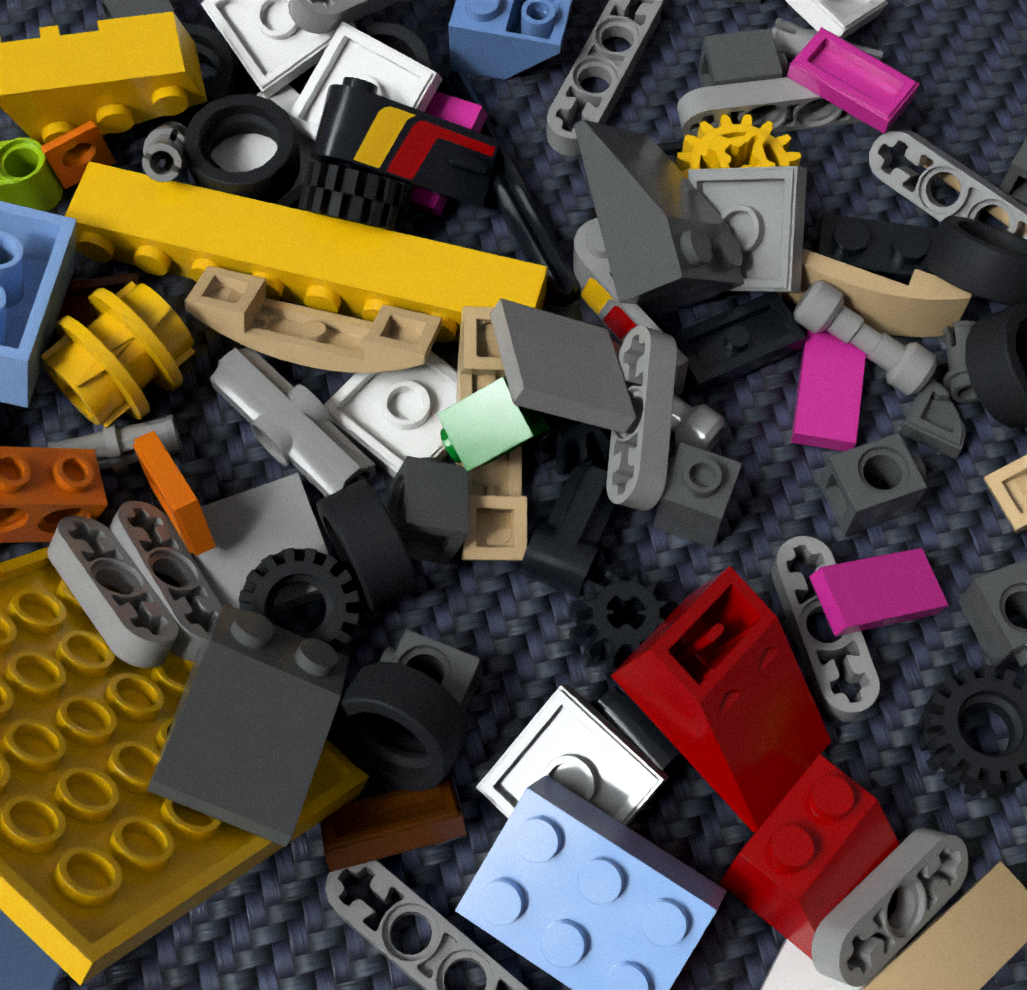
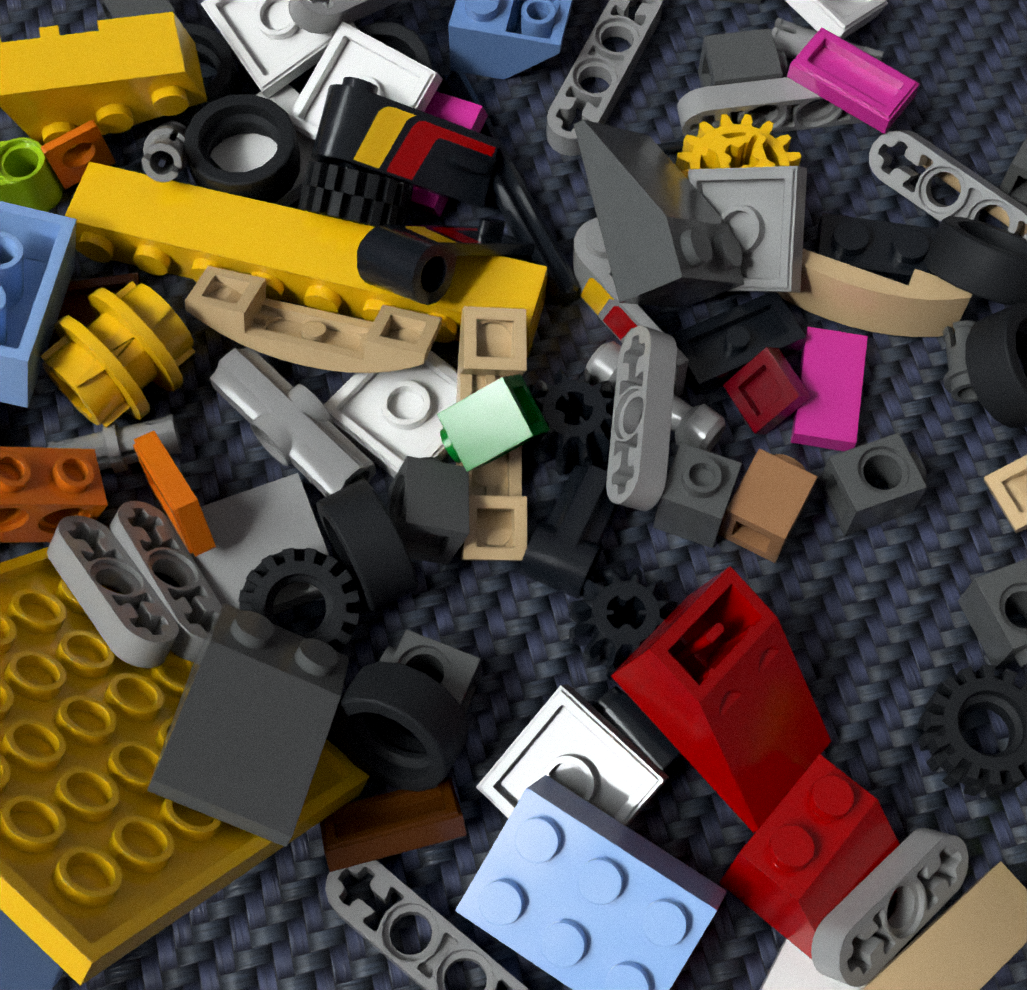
light grey tile [490,298,636,433] -> none
light grey beam [772,536,880,722] -> none
light grey piece [793,280,937,396] -> none
dark pink tile [809,548,949,636] -> none
dark grey tile [899,378,966,460] -> none
none -> black door [357,219,536,305]
none -> medium nougat brick [718,448,818,563]
none -> dark red plate [723,347,811,435]

